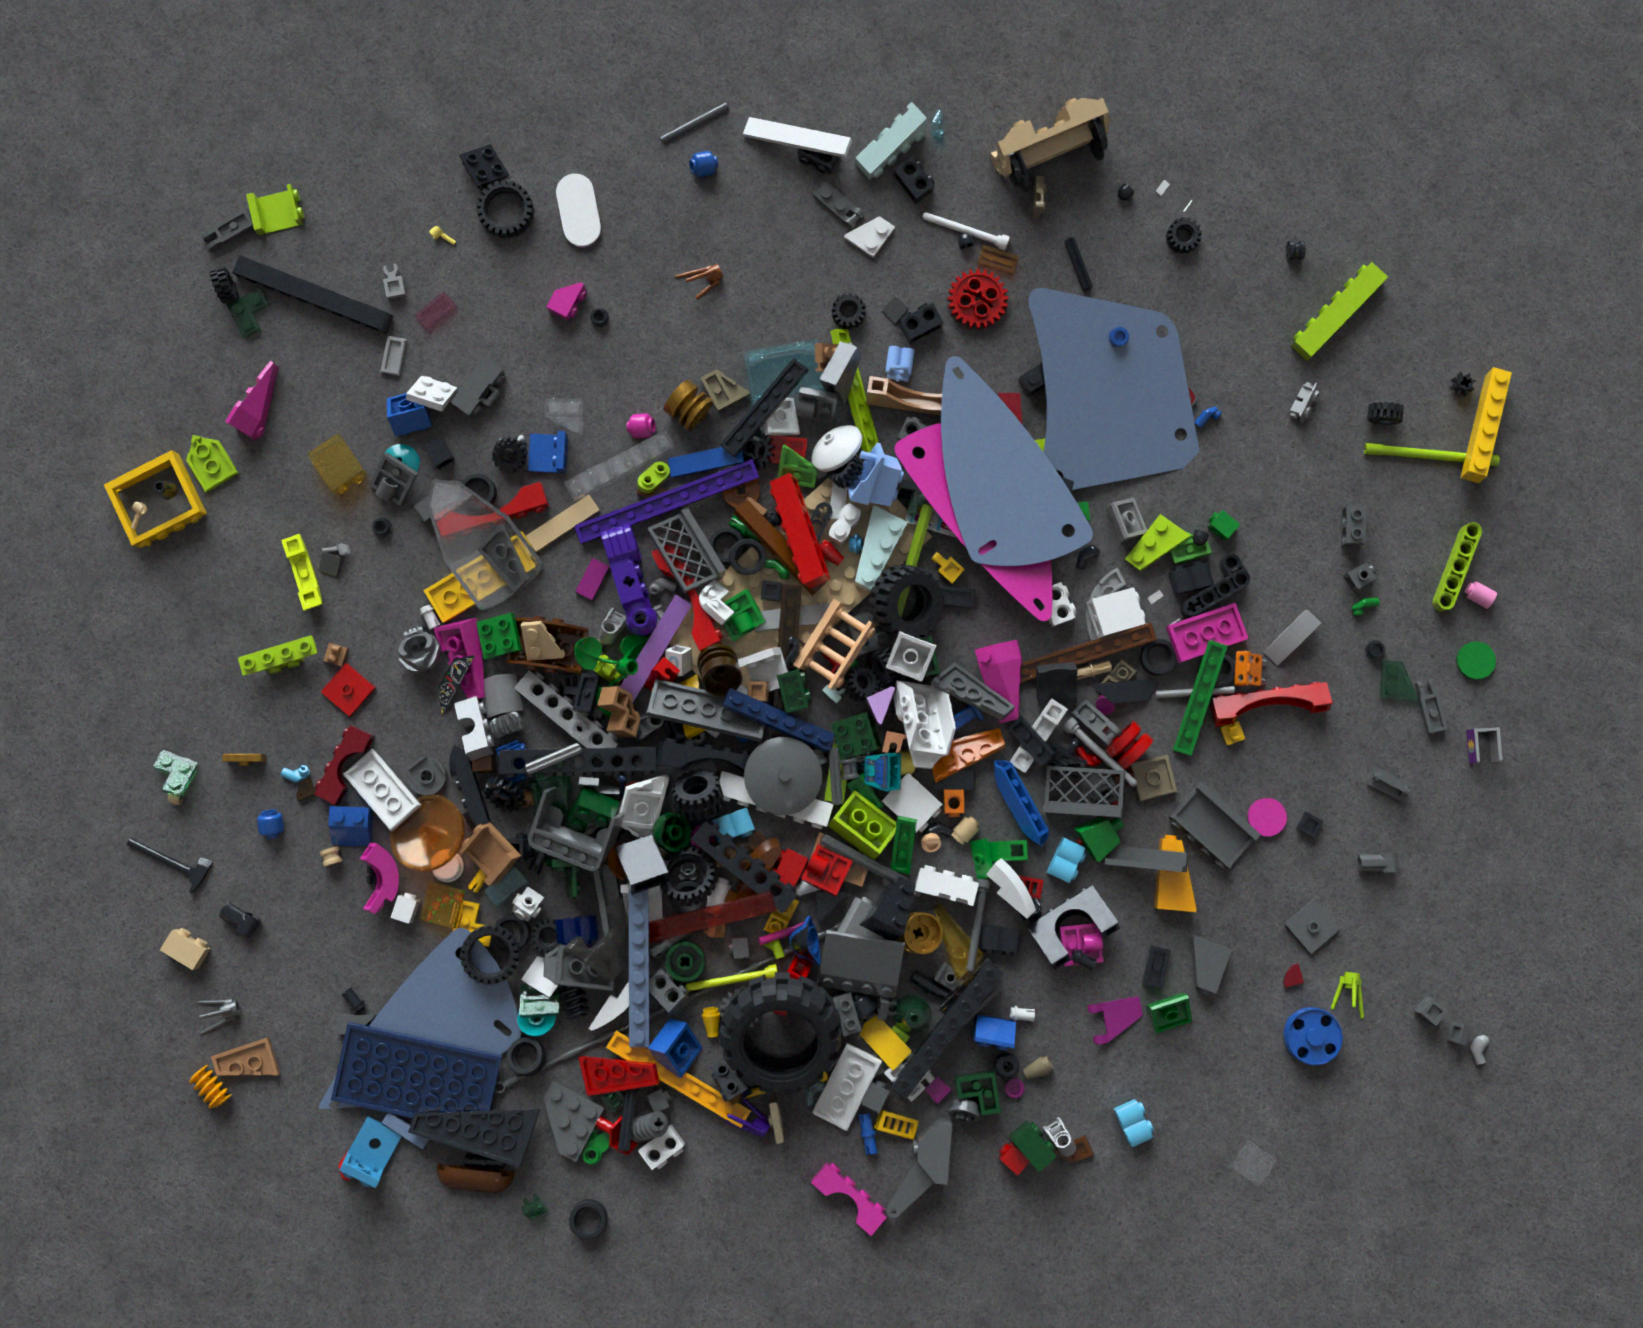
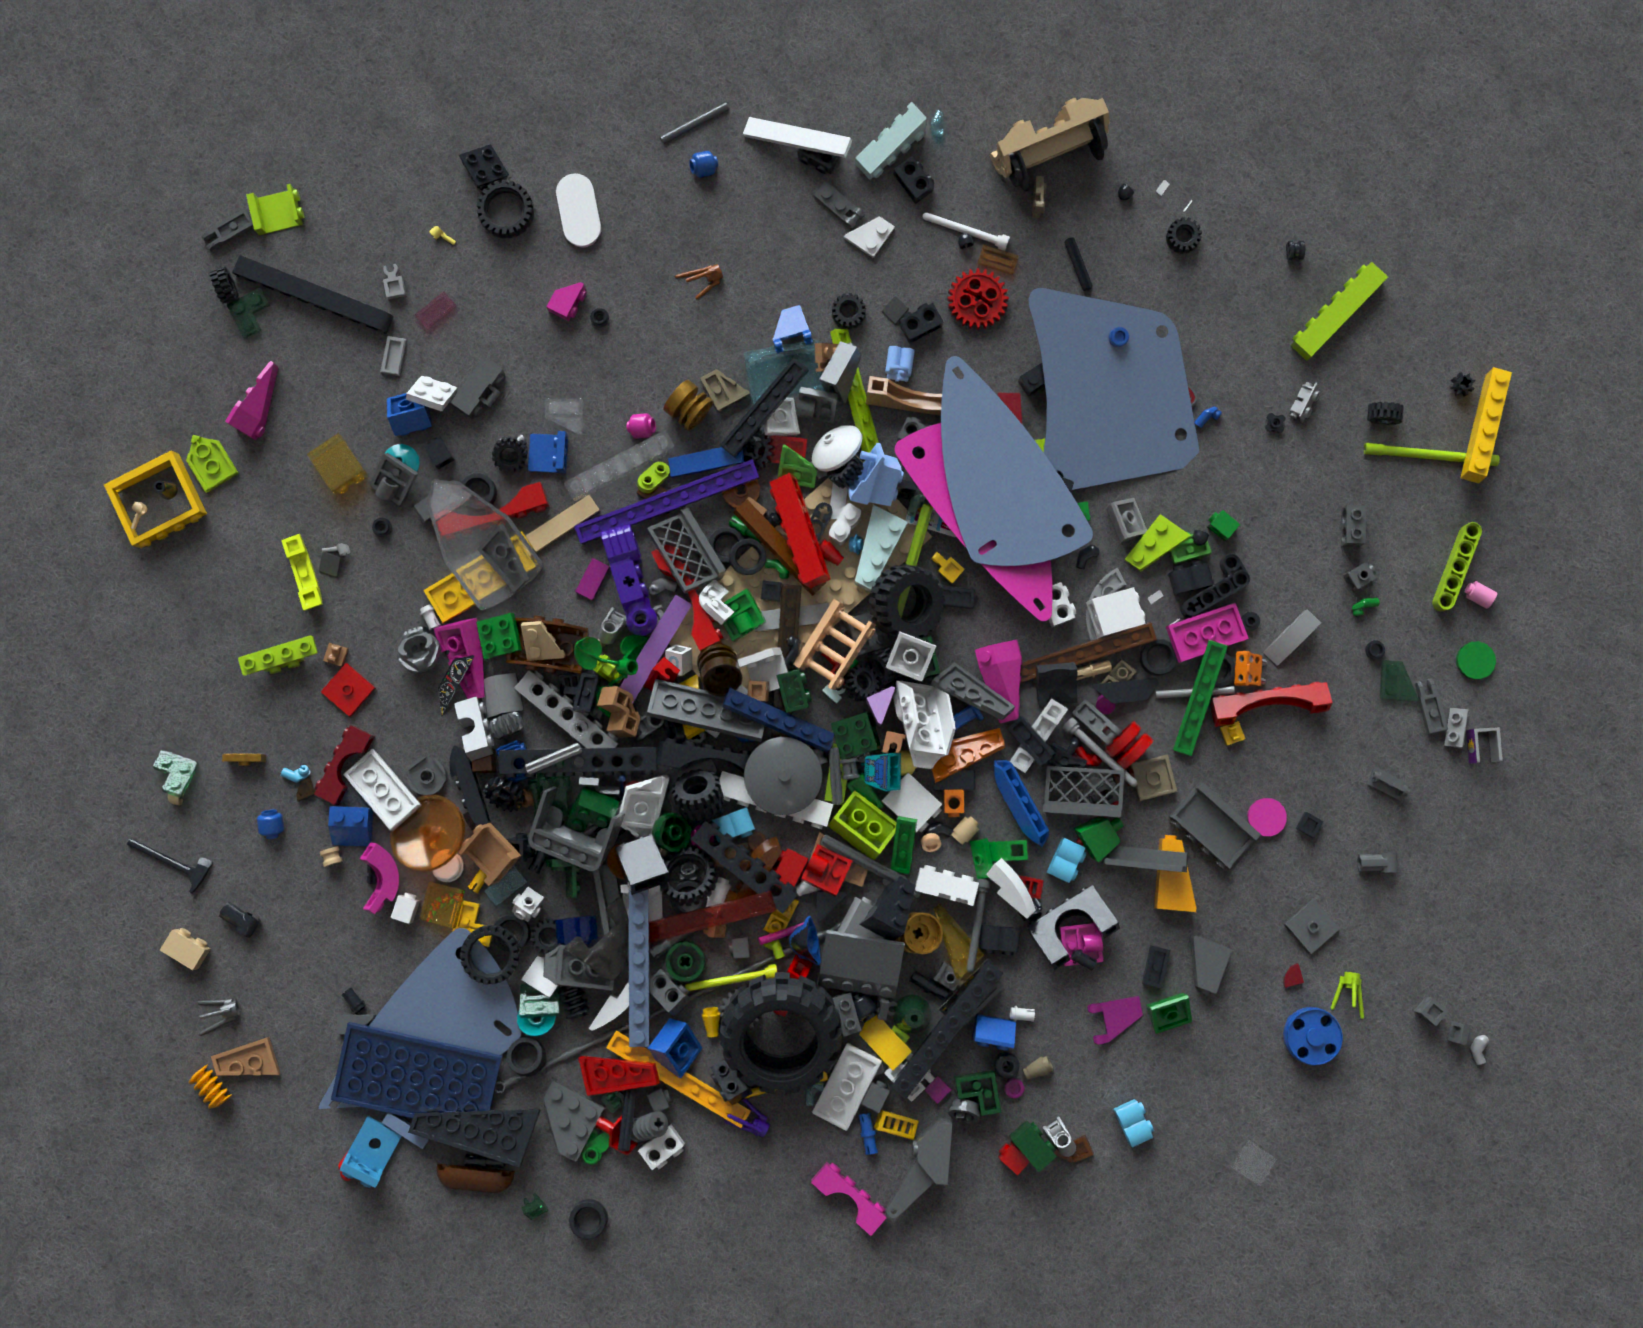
dark tan plate [768,1097,785,1144] -> none
none -> flag [773,305,813,354]
none -> black plate [1241,612,1260,631]
none -> black plate [1265,413,1285,433]
none -> light grey hinge [1444,708,1469,749]

